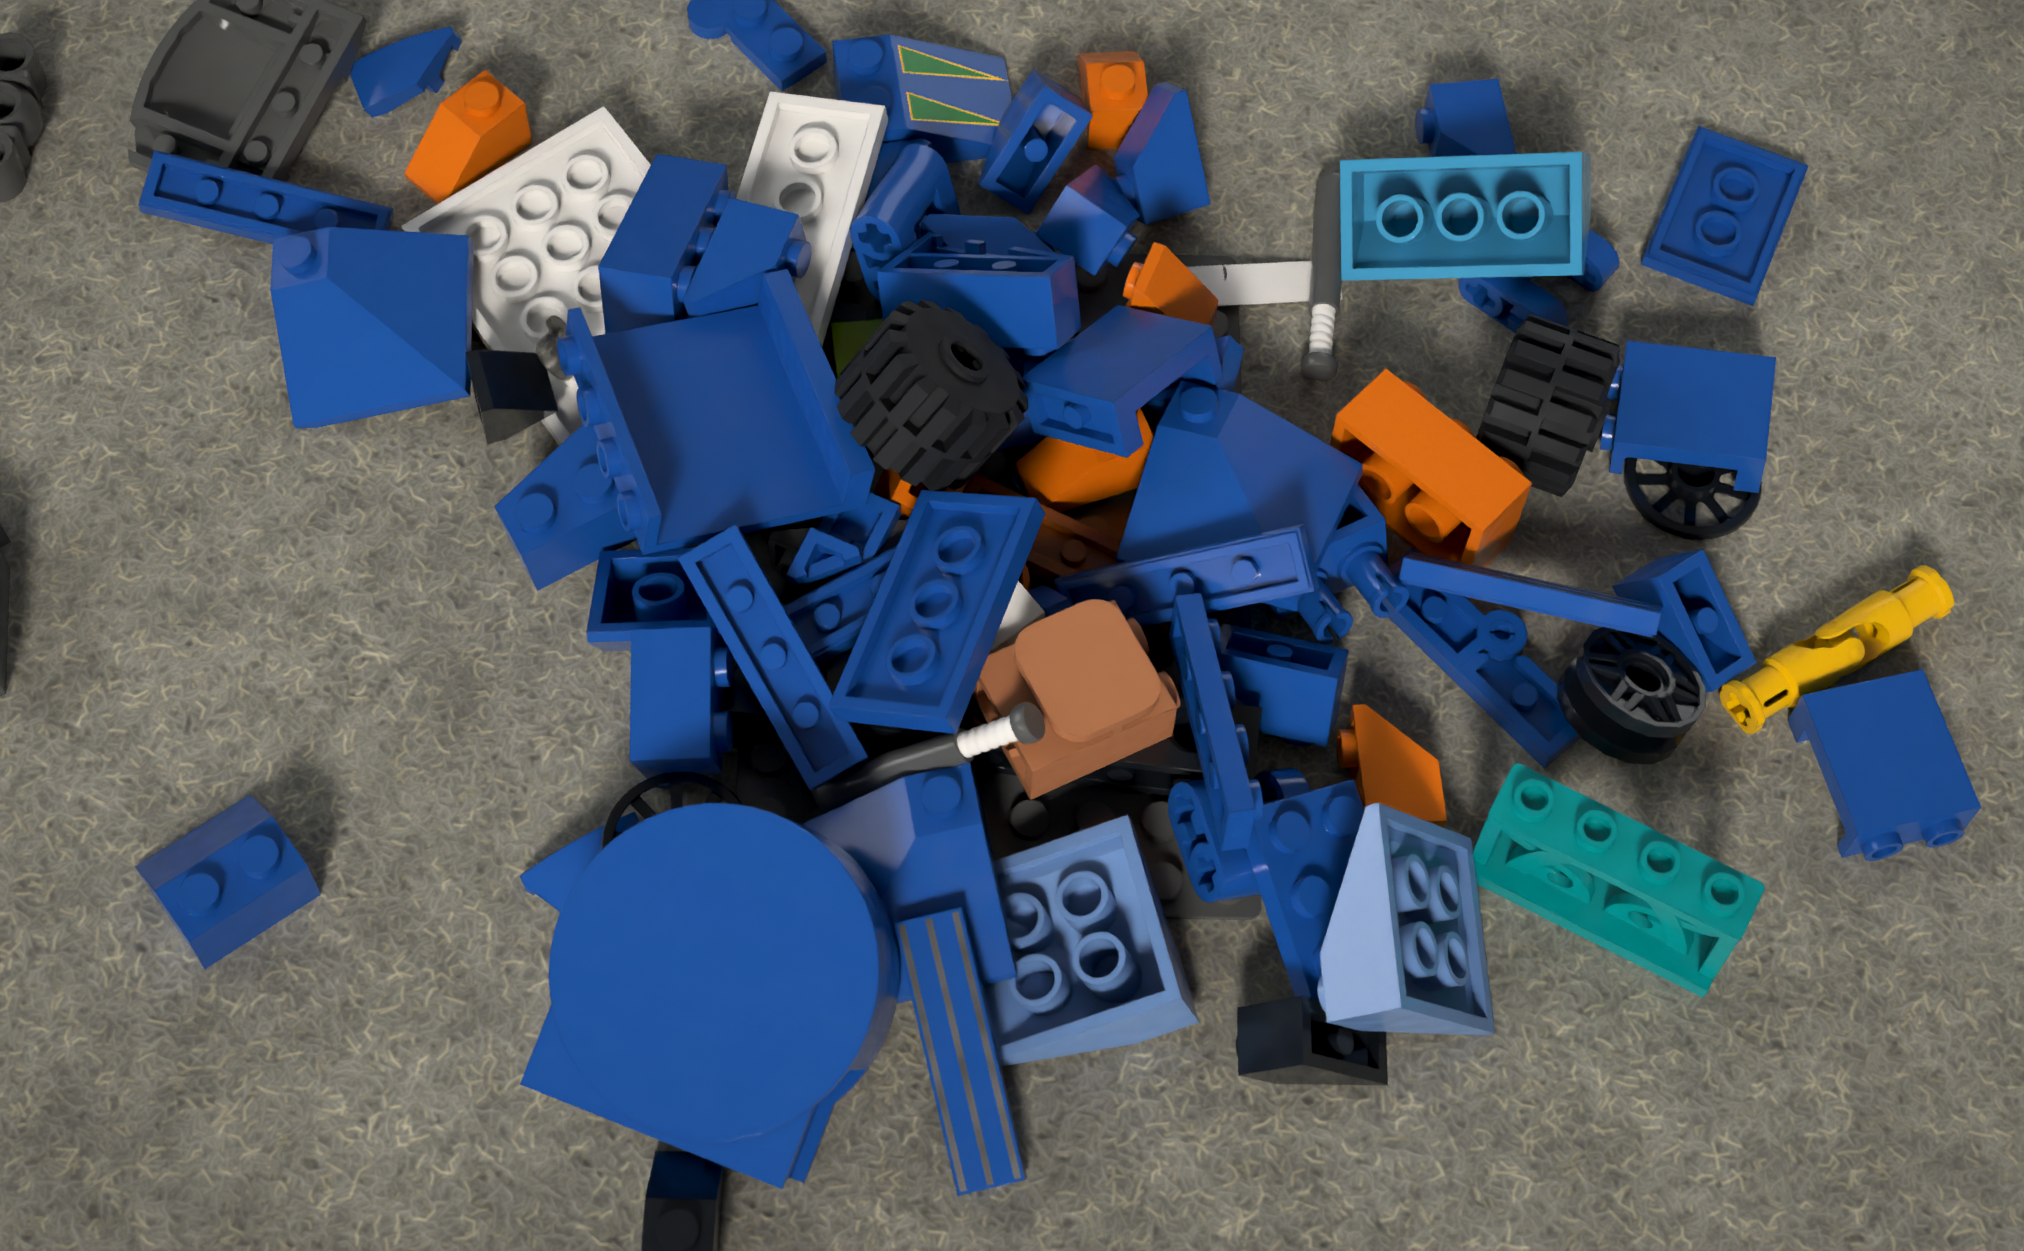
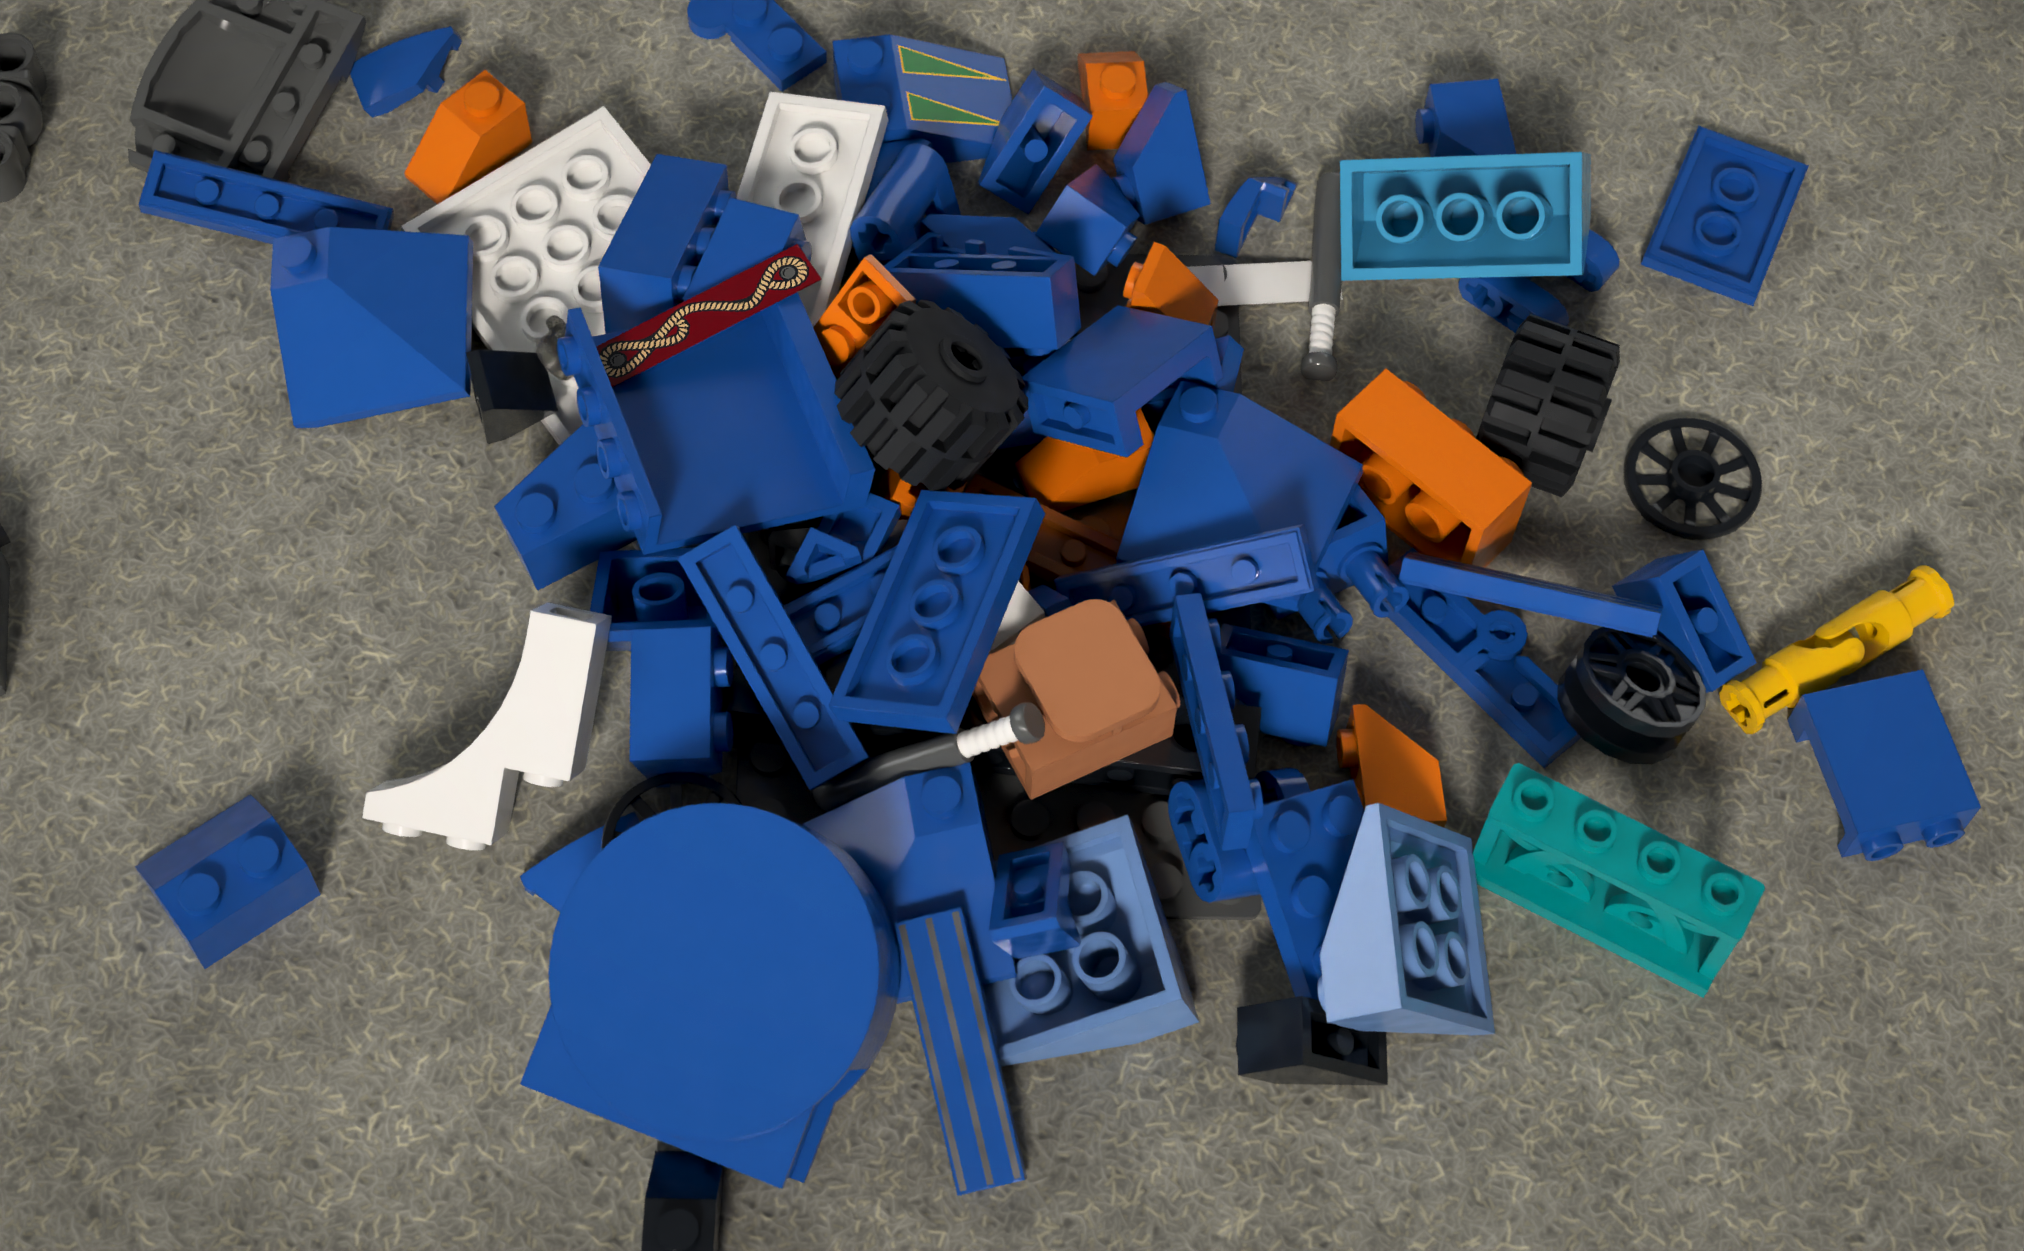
blue panel [1600,340,1776,493] -> none
none -> white arch [362,603,612,850]
none -> sticker [596,244,822,387]
none -> orange slope [813,254,916,379]
none -> blue slope [989,841,1081,959]
none -> blue slope [1215,177,1298,258]

